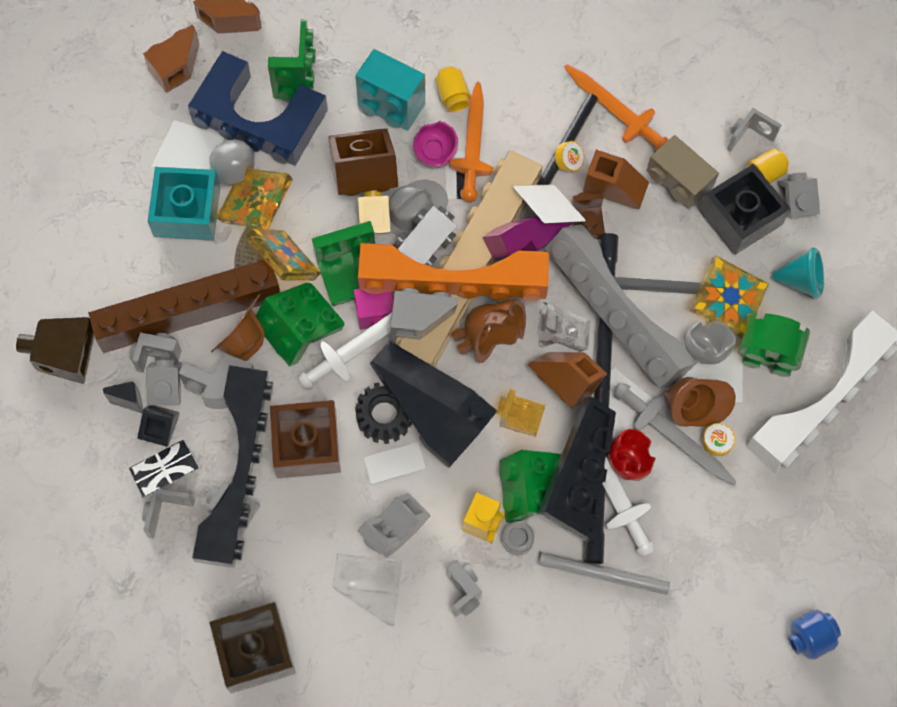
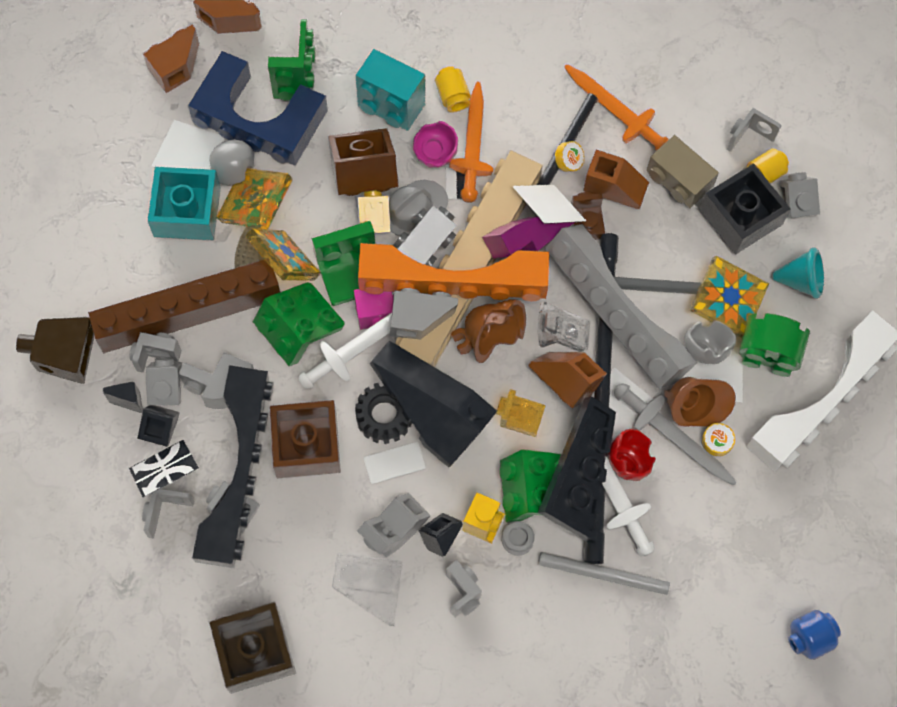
dark orange piece [211,294,265,361] -> none
none -> black slope [419,513,463,557]

